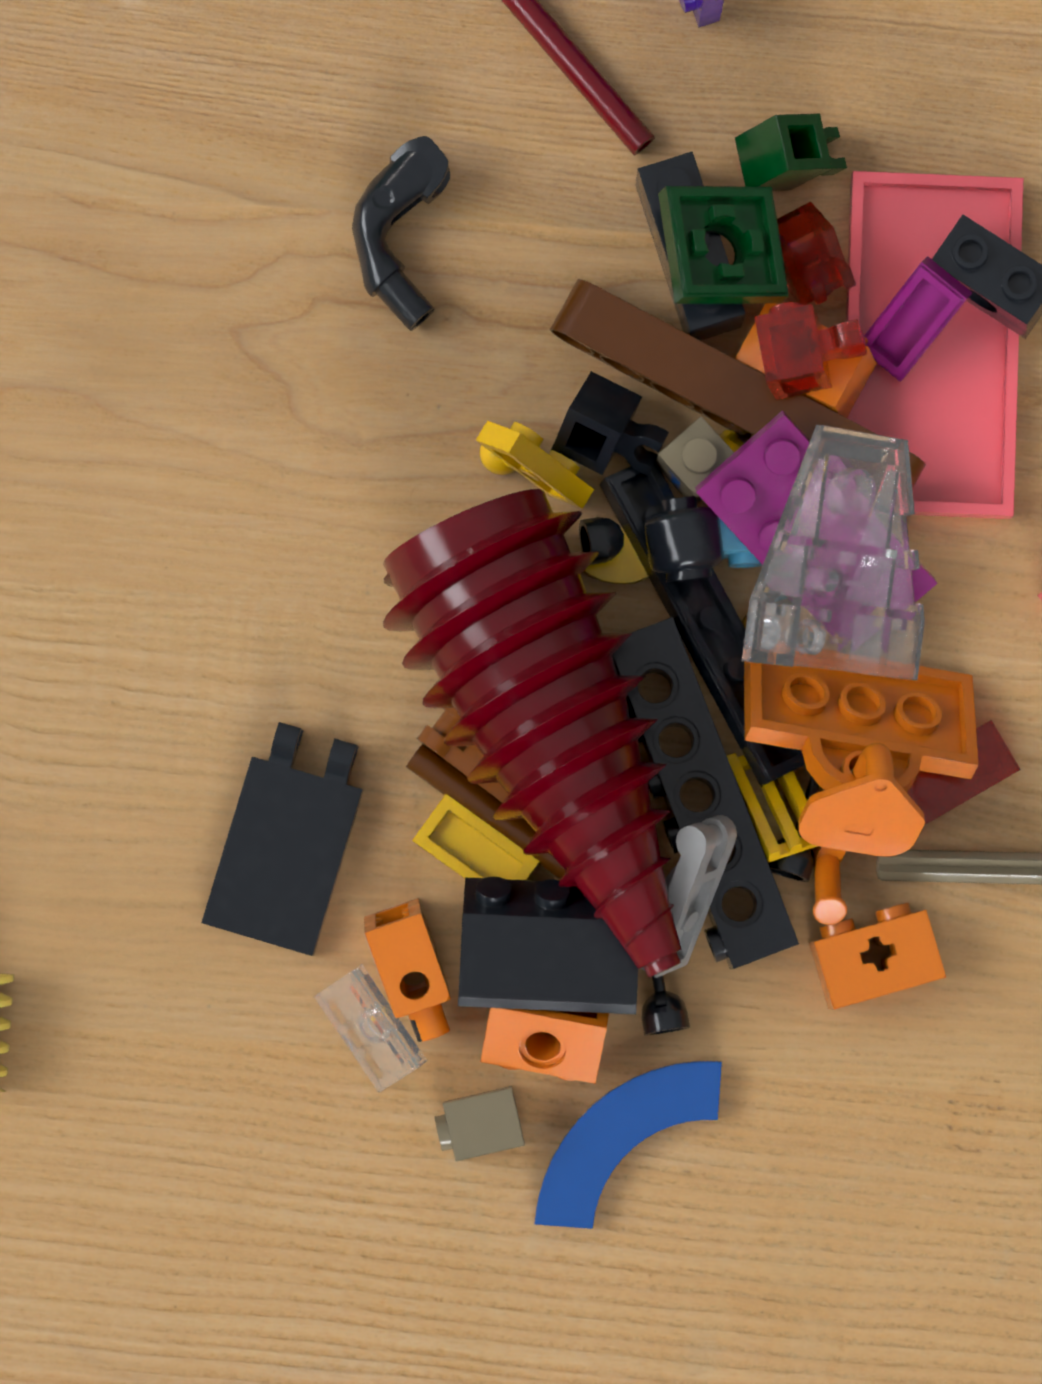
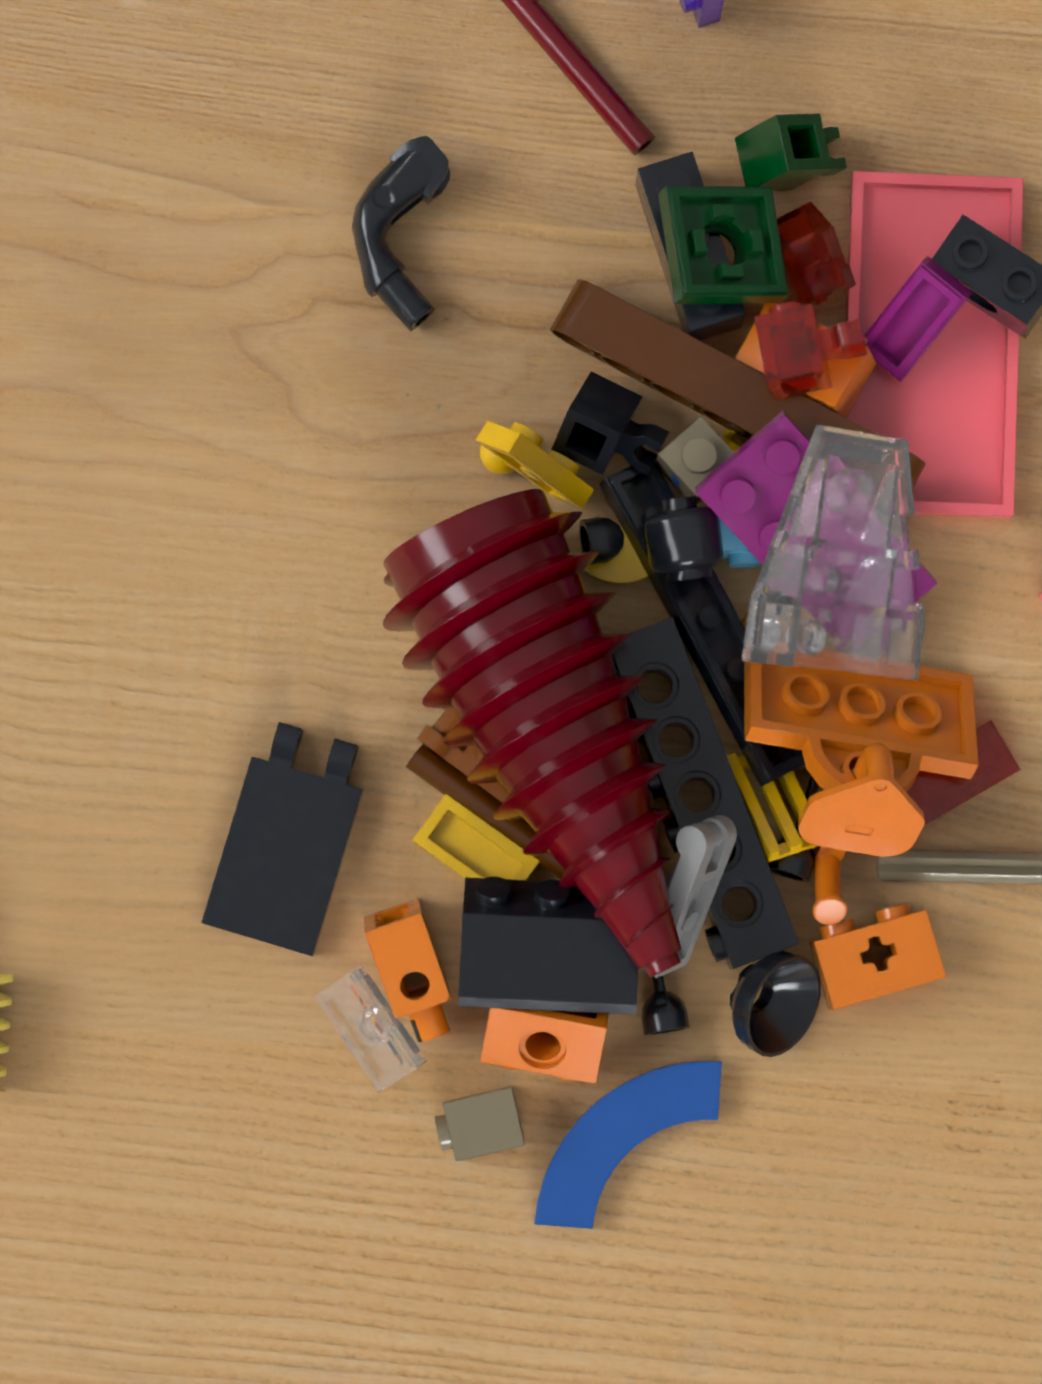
none -> black piece [730,951,821,1057]

